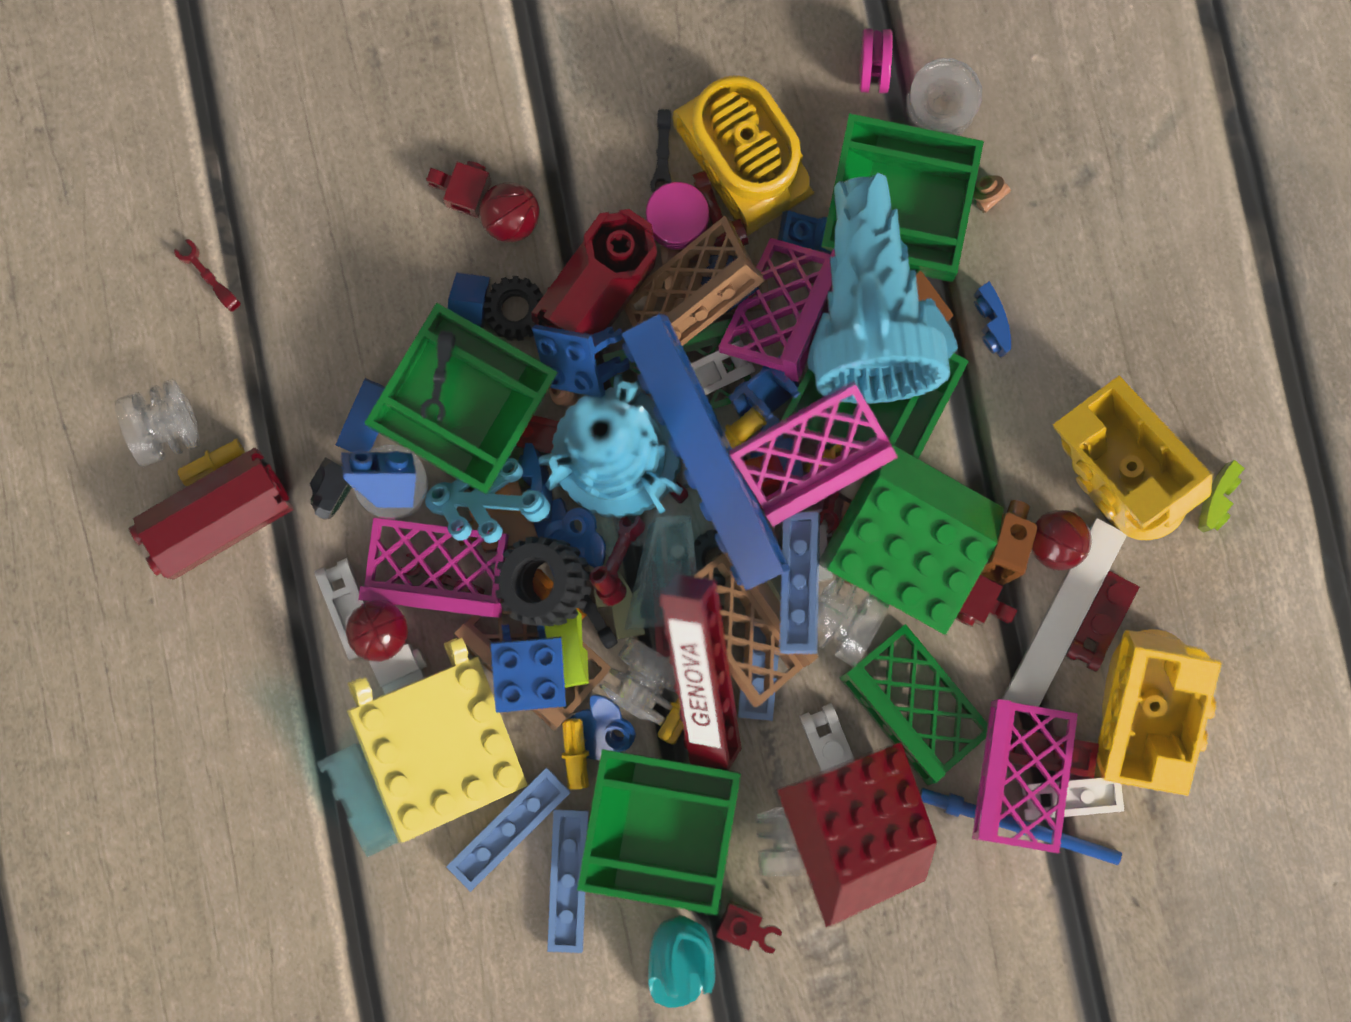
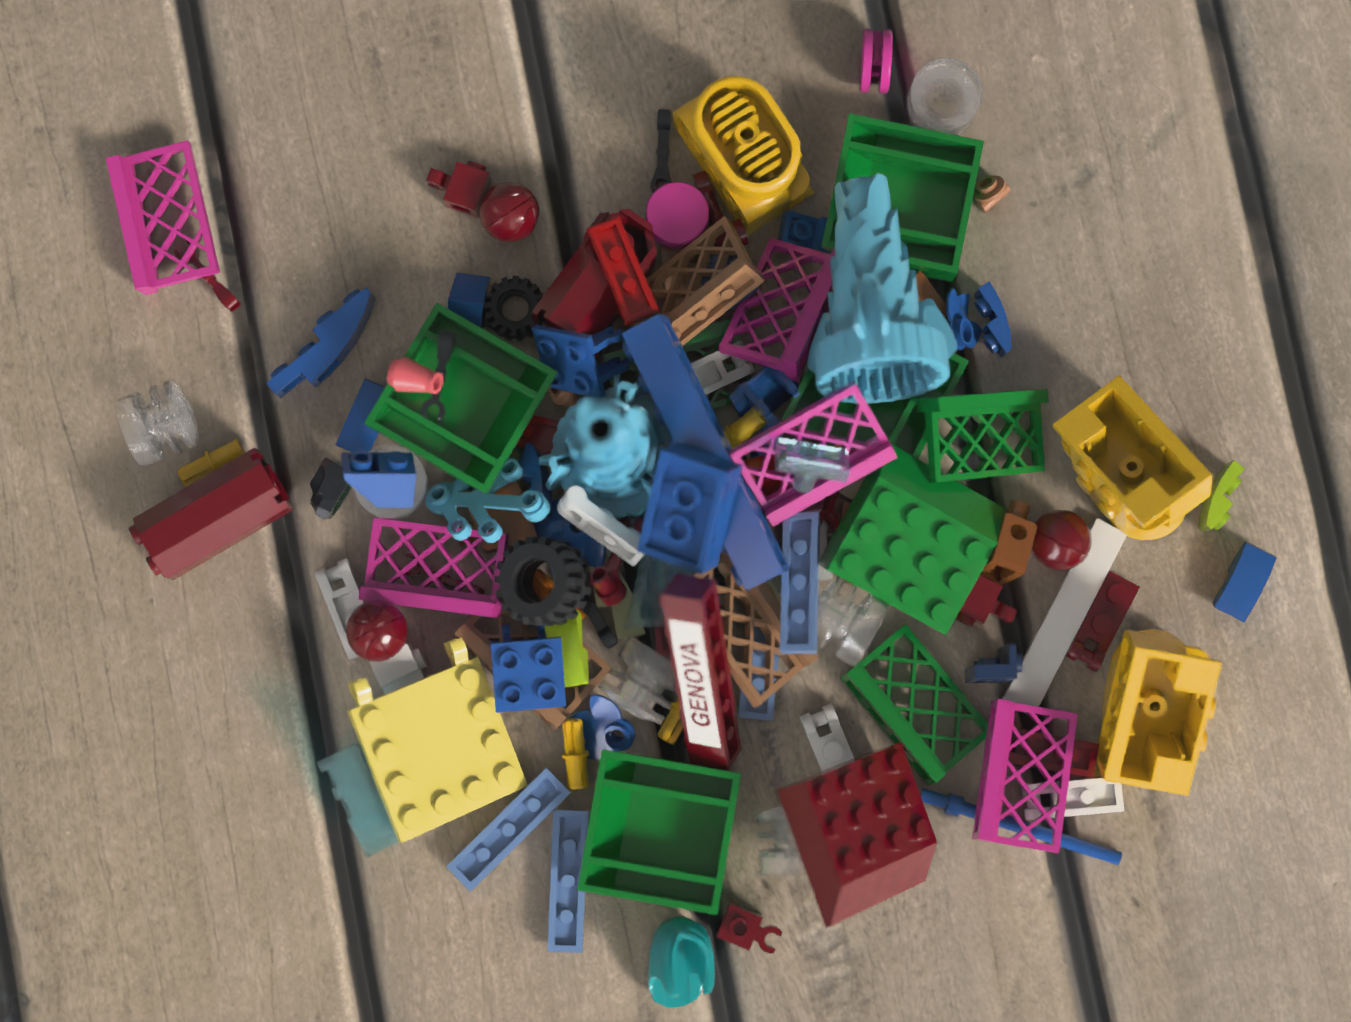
none -> dark pink fence [106,140,220,295]
none -> blue slope [266,287,375,398]
none -> coral cone [387,357,443,394]
none -> white plate [557,486,644,567]
none -> red tile [587,216,659,326]
none -> blue piece [637,443,743,575]
none -> clear light blue tile [774,437,850,493]
none -> green fence [917,389,1049,483]
none -> blue plate [946,288,982,350]
none -> dark blue bracket [965,643,1023,683]
none -> blue slope [1212,541,1277,623]

